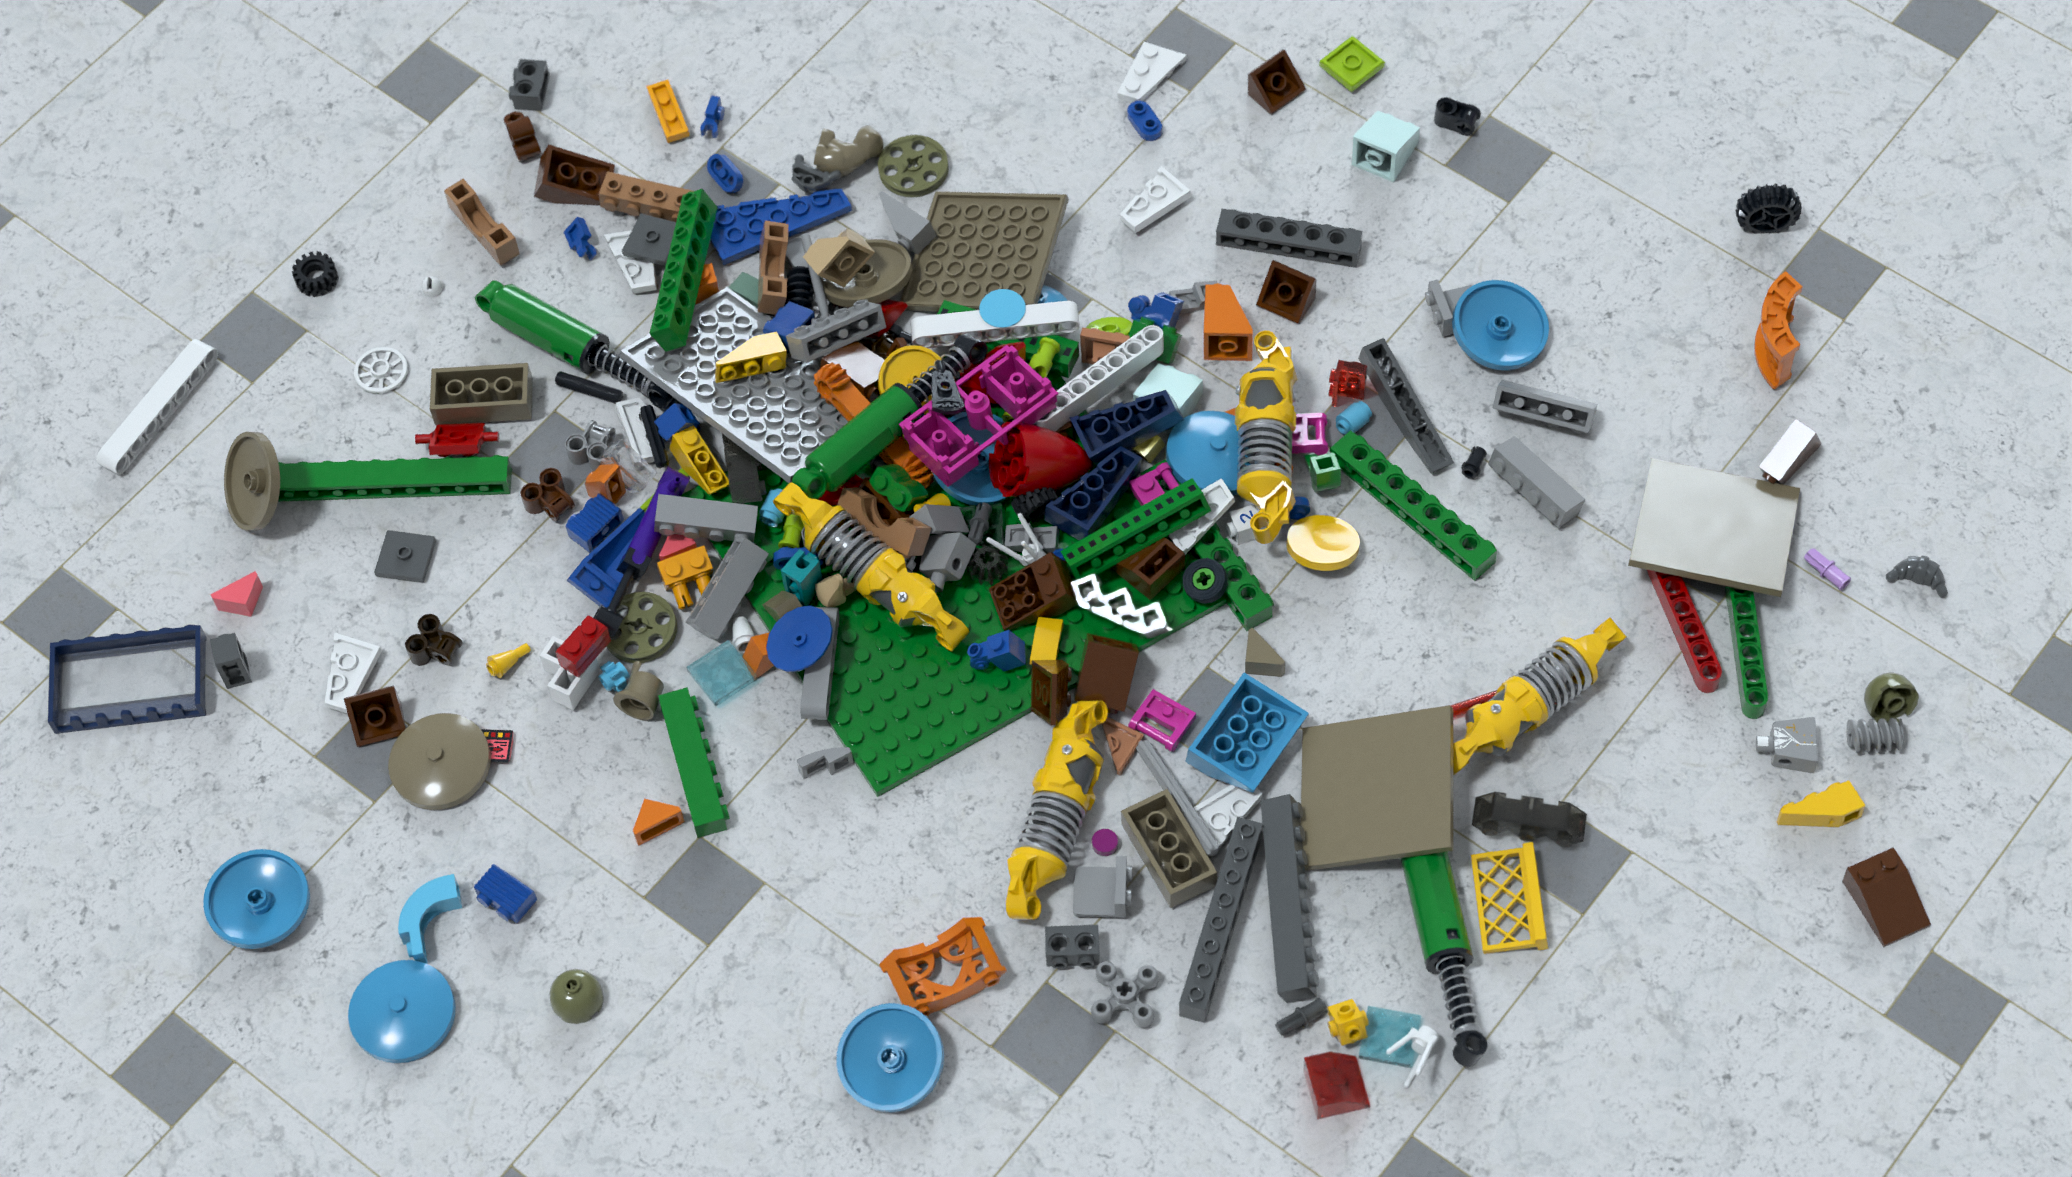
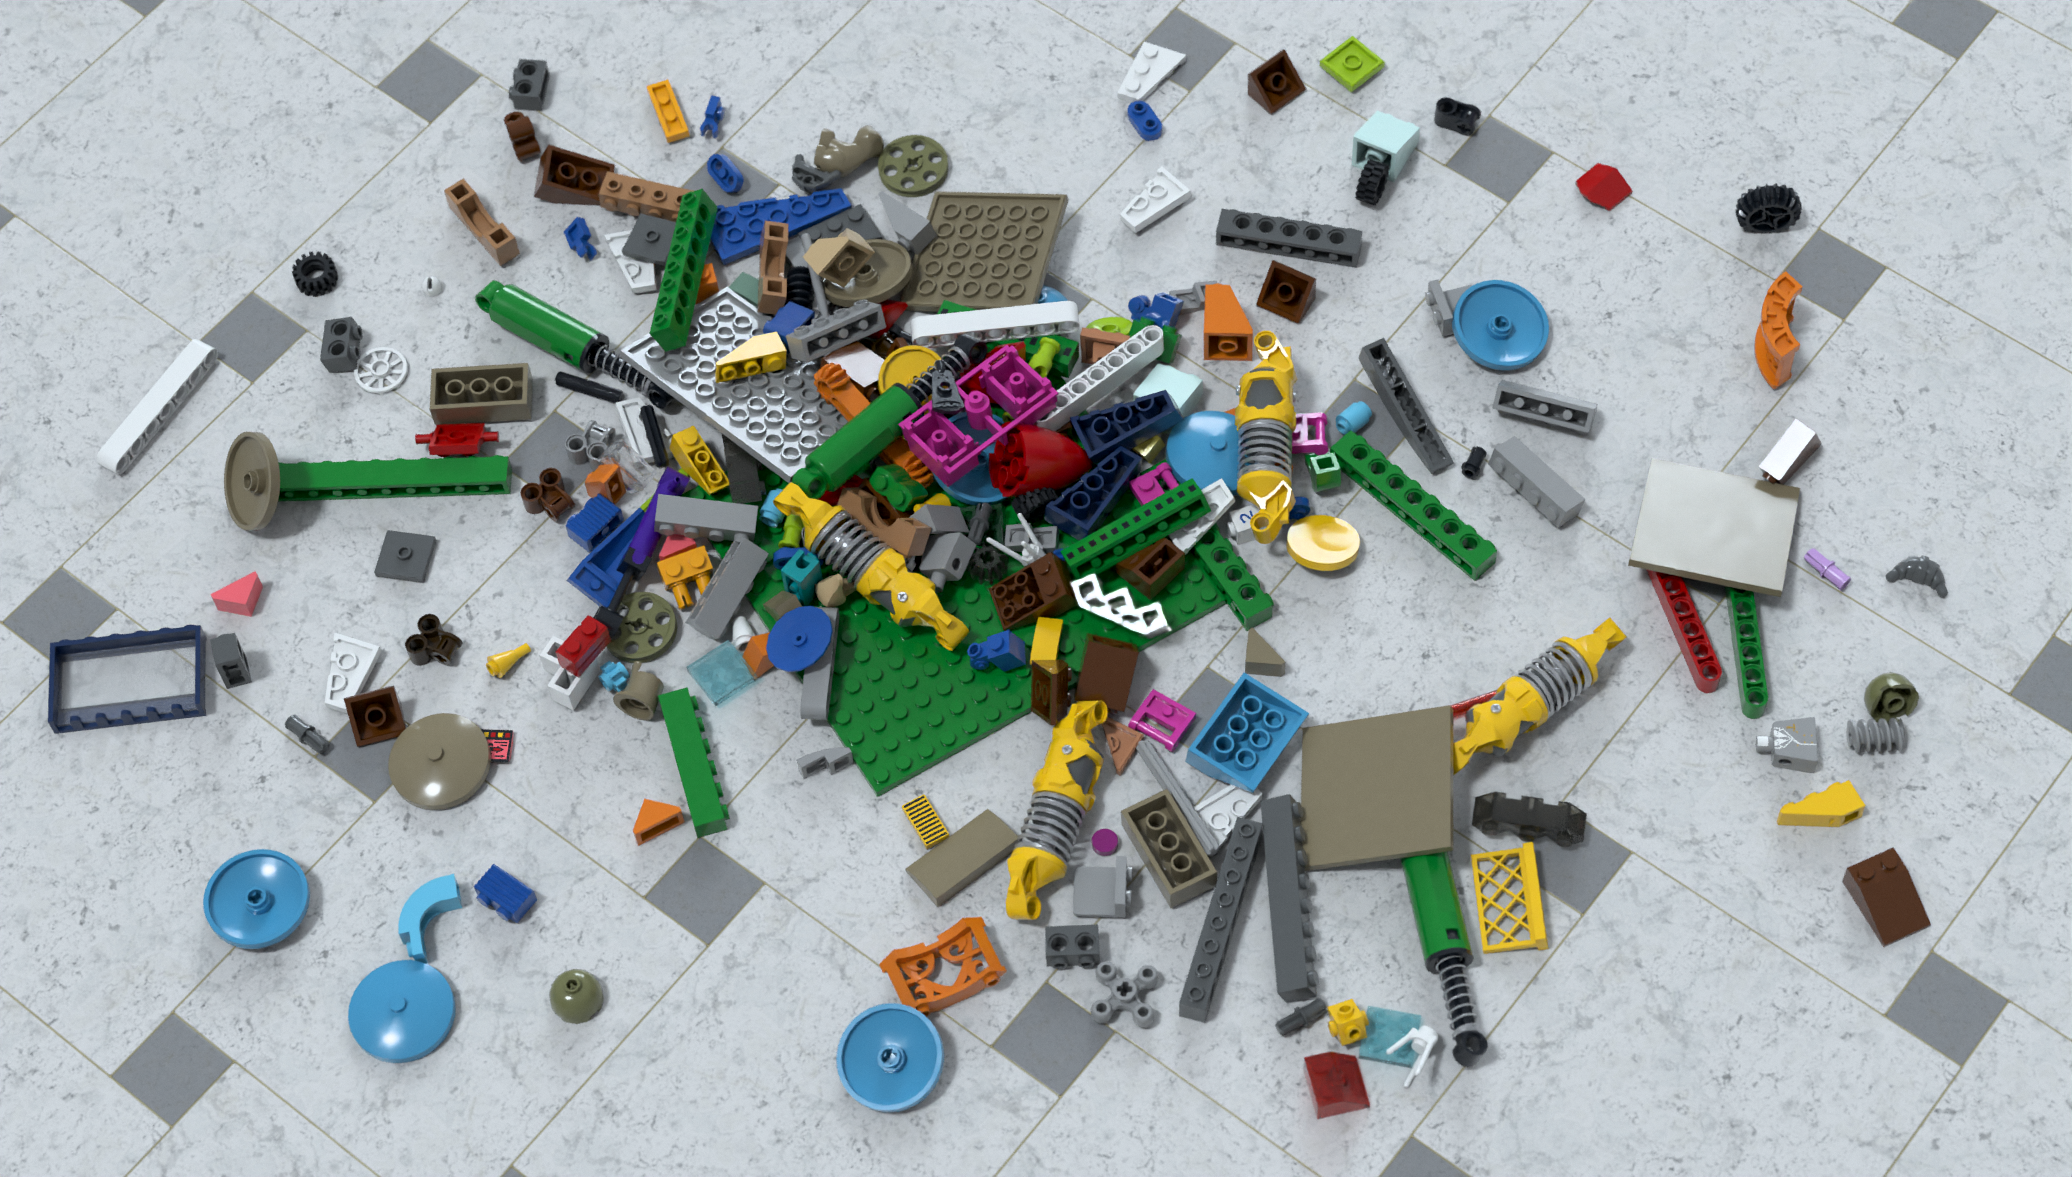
blue brick [654,403,701,441] -> none
medium azure sticker [979,289,1026,328] -> none
black bush [1183,558,1228,604] -> none
clear red bracket [1328,360,1367,407] -> none
none -> dark grey axle [285,714,329,754]
none -> dark grey brick [320,317,363,373]
none -> dark grey wing [798,204,883,244]
none -> yellow tile [902,794,949,850]
none -> dark tan slope [905,809,1019,908]
none -> black tyre [1355,159,1389,205]
none -> red slope [1575,163,1633,211]

